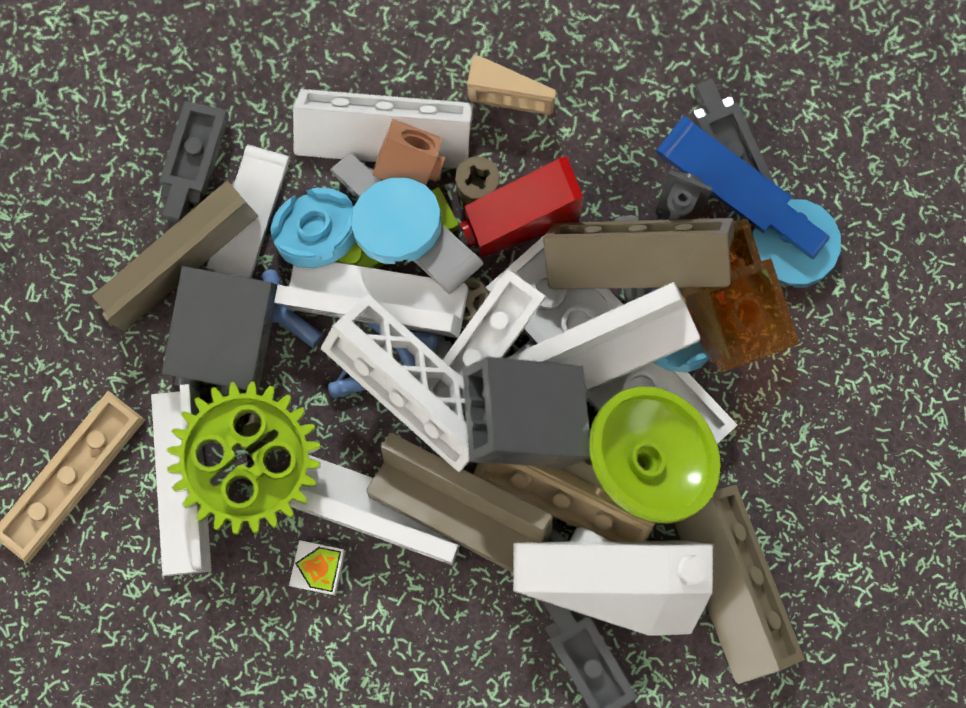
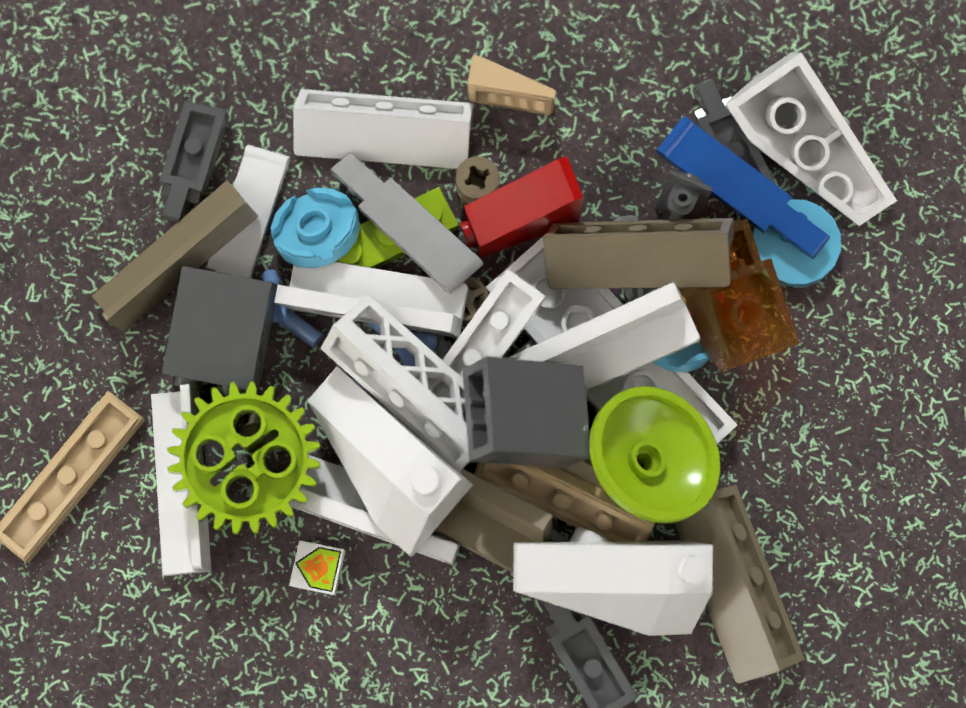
medium azure tile [351,178,442,264] -> none
nougat brick [372,119,445,185] -> none
none -> white wedge [308,366,473,557]
none -> white wedge [725,52,897,226]

